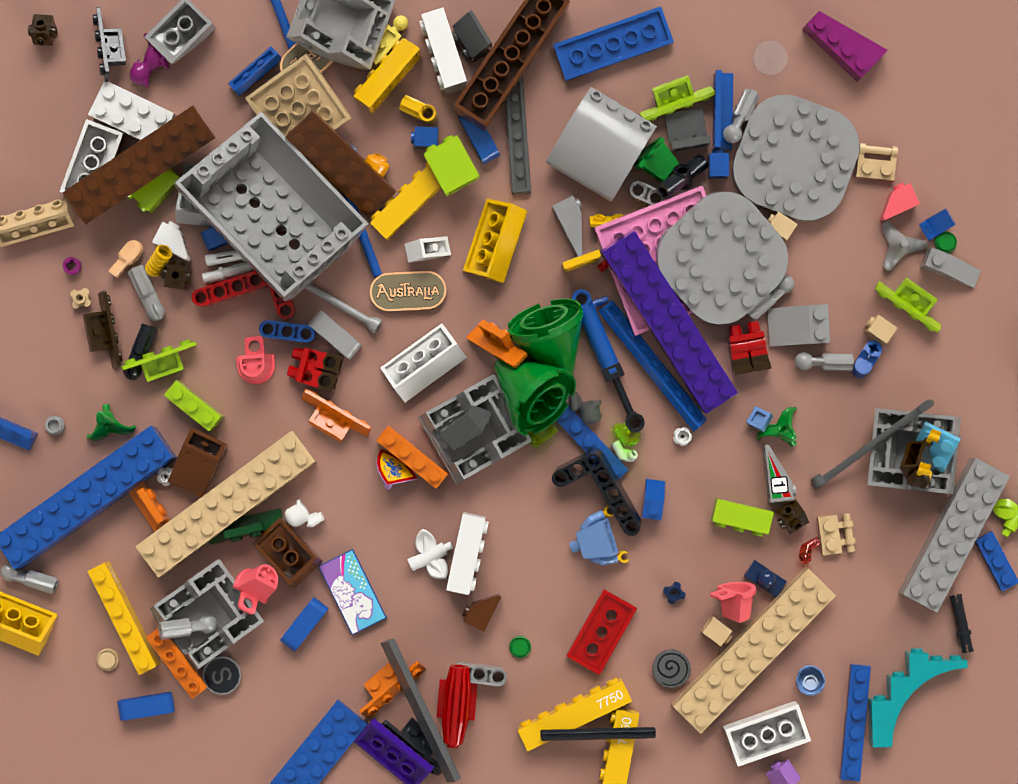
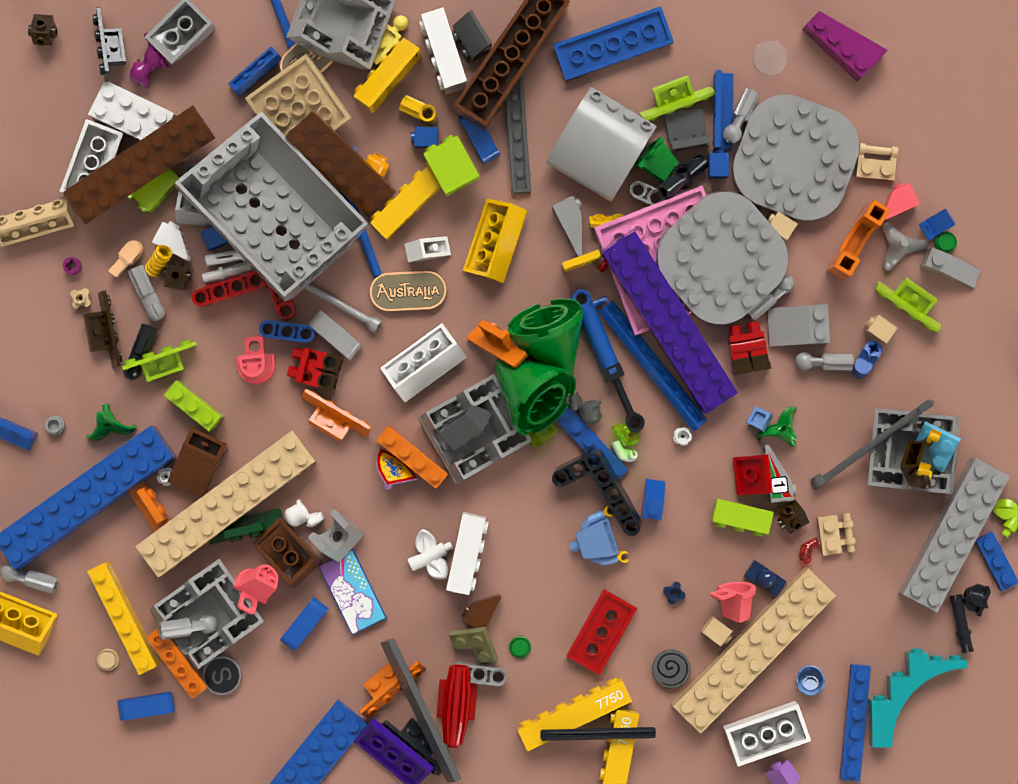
none -> light grey piece [308,509,365,562]
none -> olive plate [449,627,498,664]
none -> red plate [733,454,773,496]
none -> orange arch [826,200,891,280]
none -> black piece [963,584,991,617]

